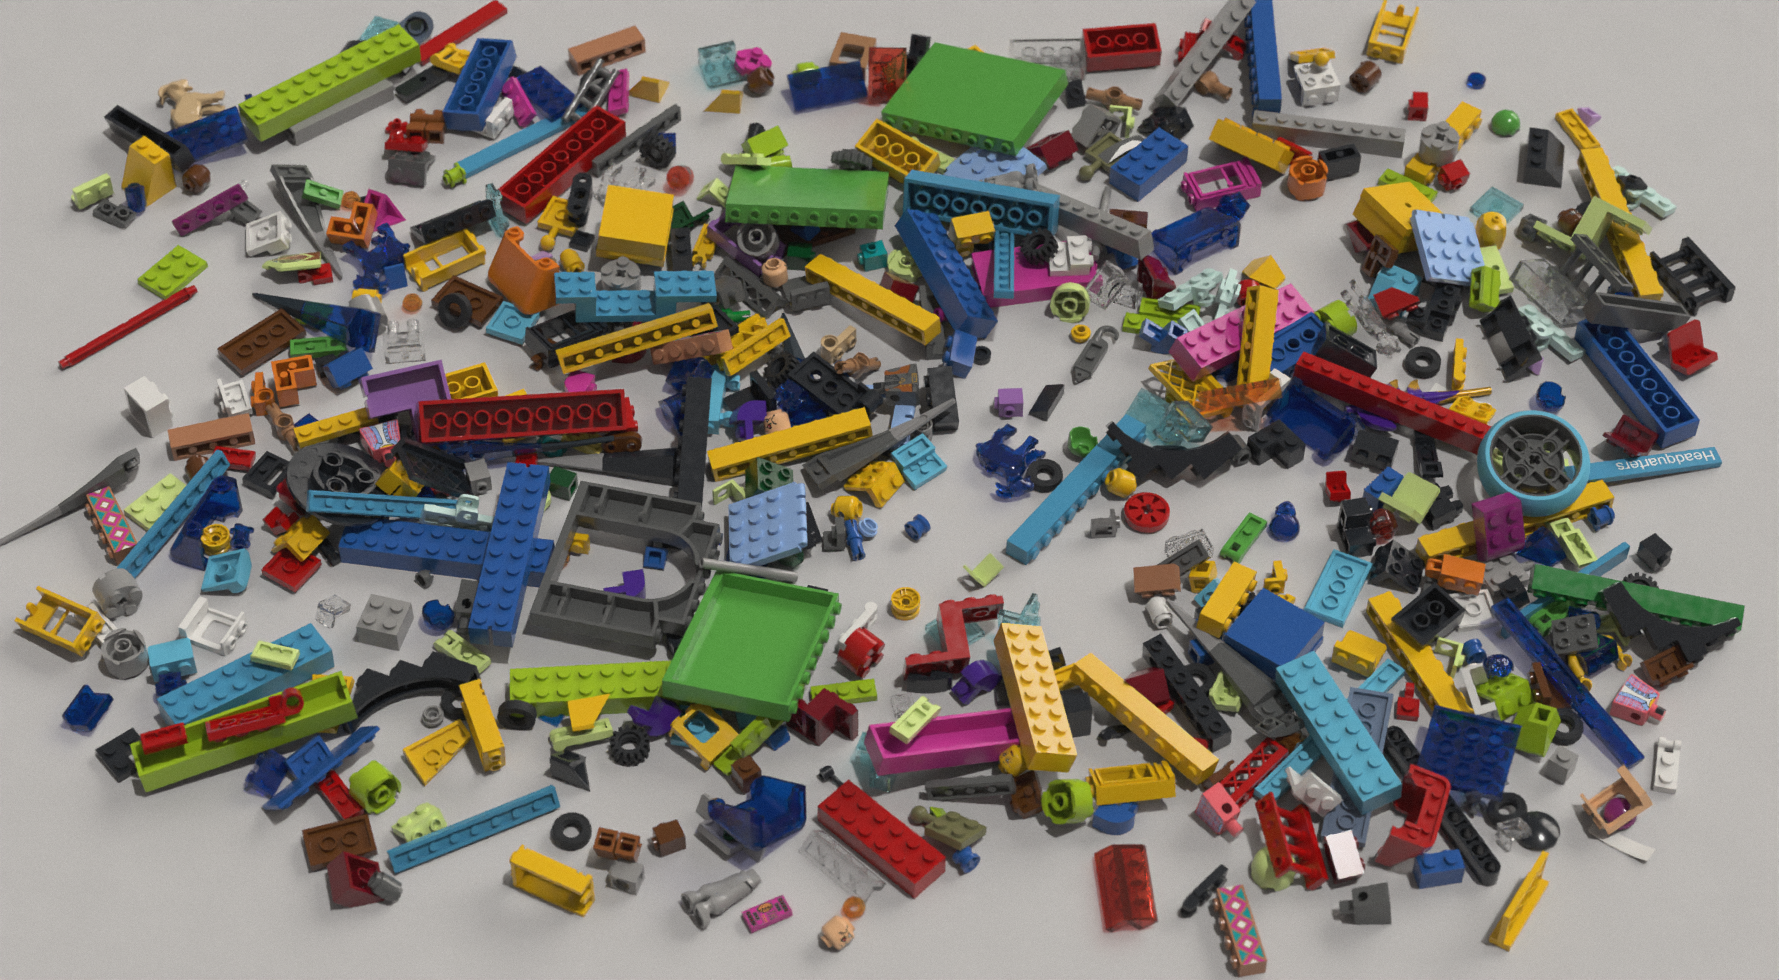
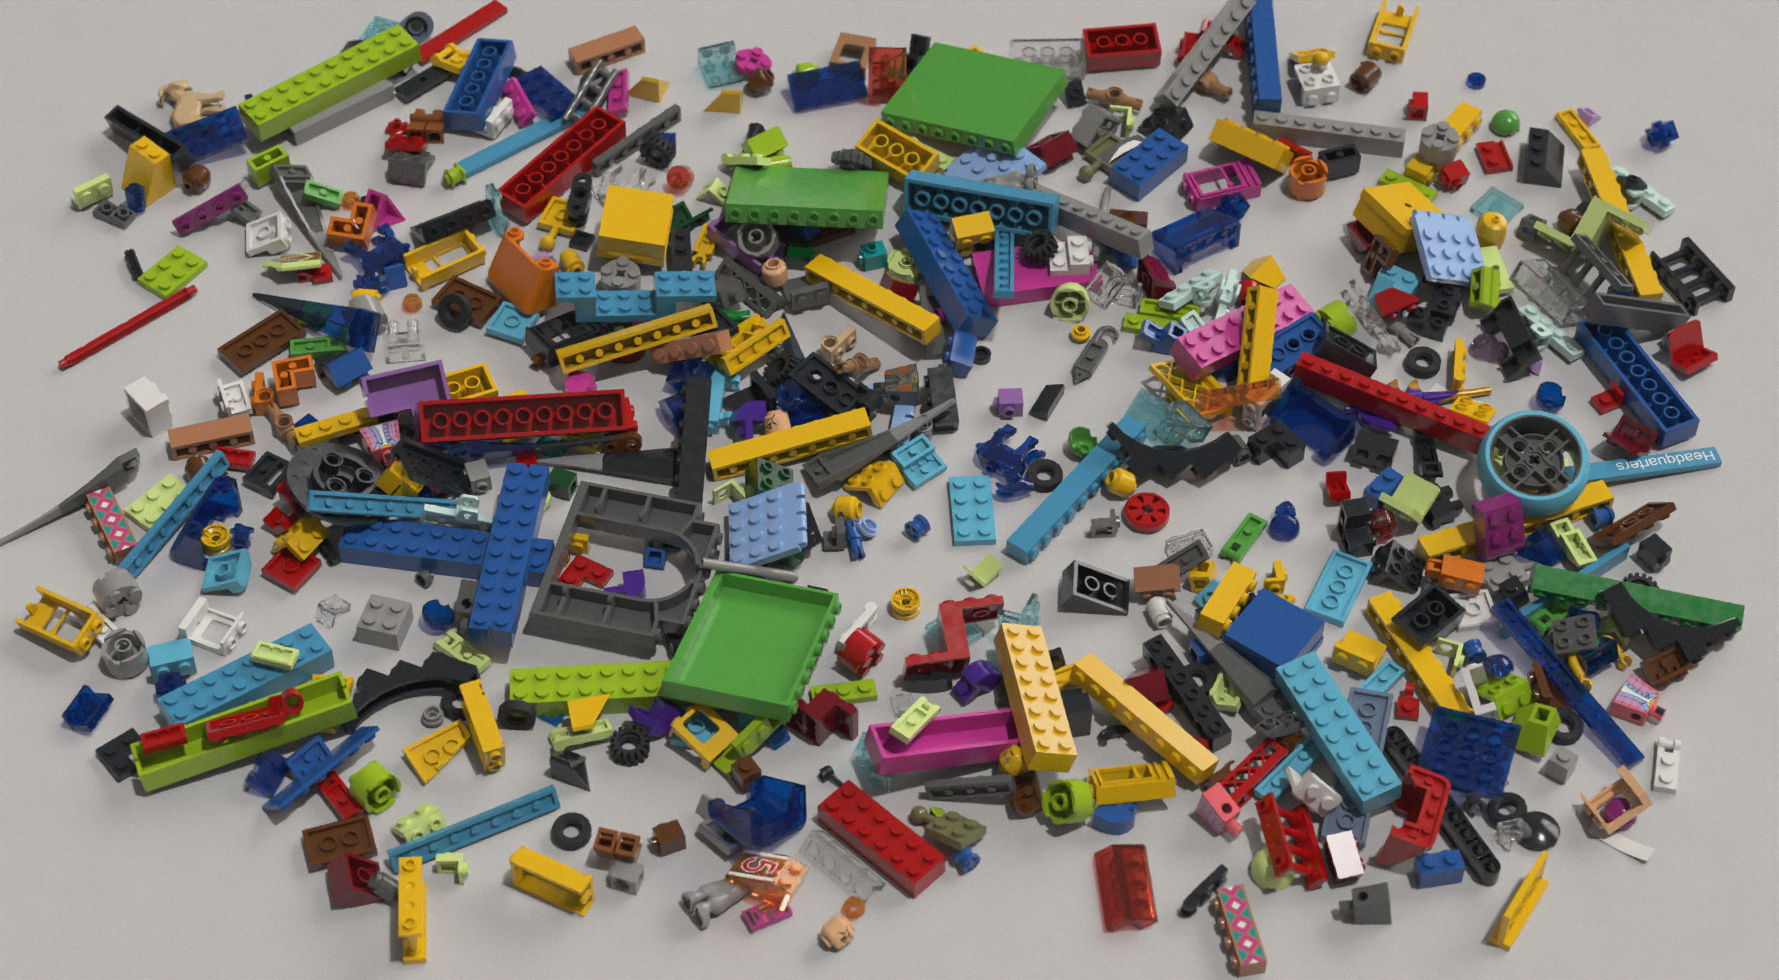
none -> black axle [124,249,143,281]
none -> lime brick [246,144,291,187]
none -> yellow fence [398,856,427,965]
none -> yellowish green bracket [436,852,469,884]
none -> red plate [557,554,614,589]
none -> clear orange slope [725,848,810,911]
none -> medium azure plate [949,475,996,546]
none -> black slope [1060,560,1130,616]
none -> clear purple hair [1470,333,1509,363]
none -> red plate [1475,140,1514,175]
none -> reddish brown plate [1587,502,1677,548]
none -> red bracket [1590,381,1624,416]
none -> clear blue brick [1645,120,1679,149]

